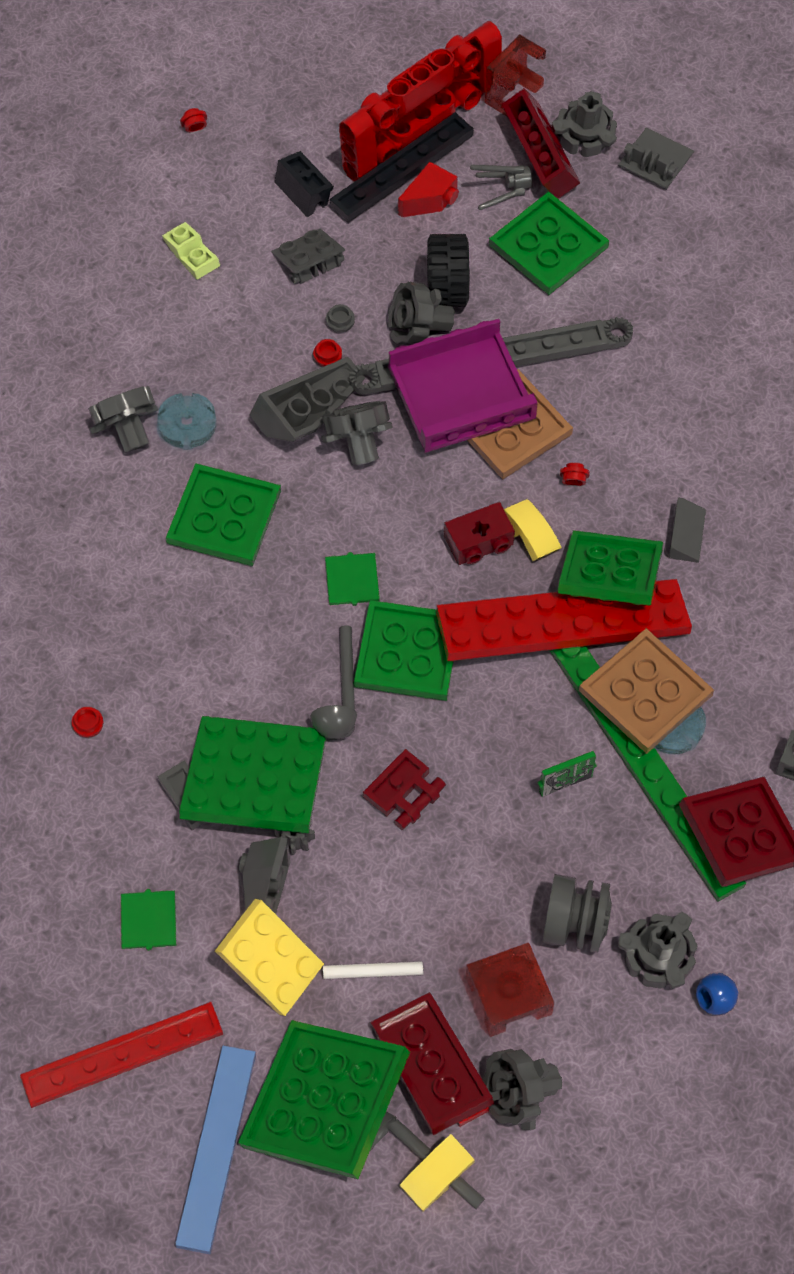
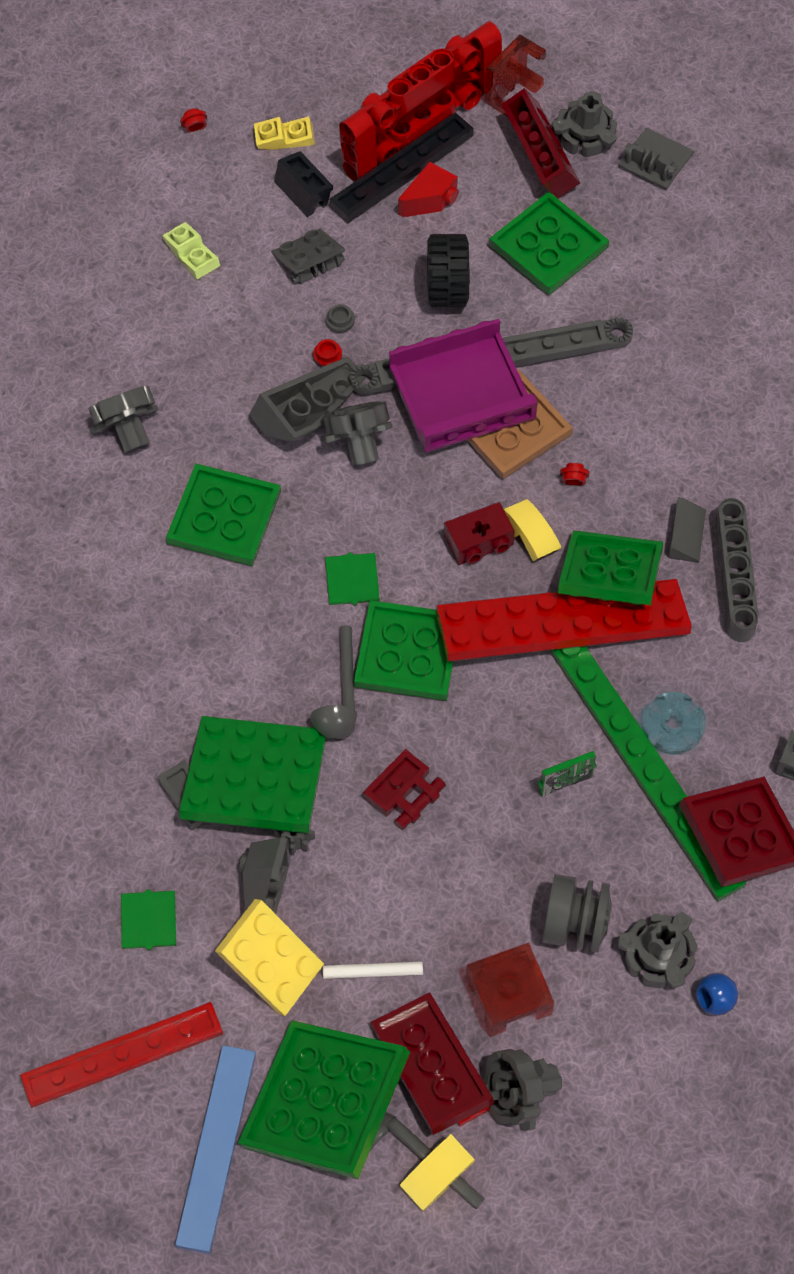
red plate [72,707,104,738] -> none
clear light blue plate [157,393,217,450] -> none
dark grey piece [388,281,455,345] -> none
dark grey plant [470,164,532,210] -> none
medium nougat plate [579,628,714,754] -> none
none -> light yellow slope [254,116,315,150]
none -> dark grey beam [715,498,759,642]

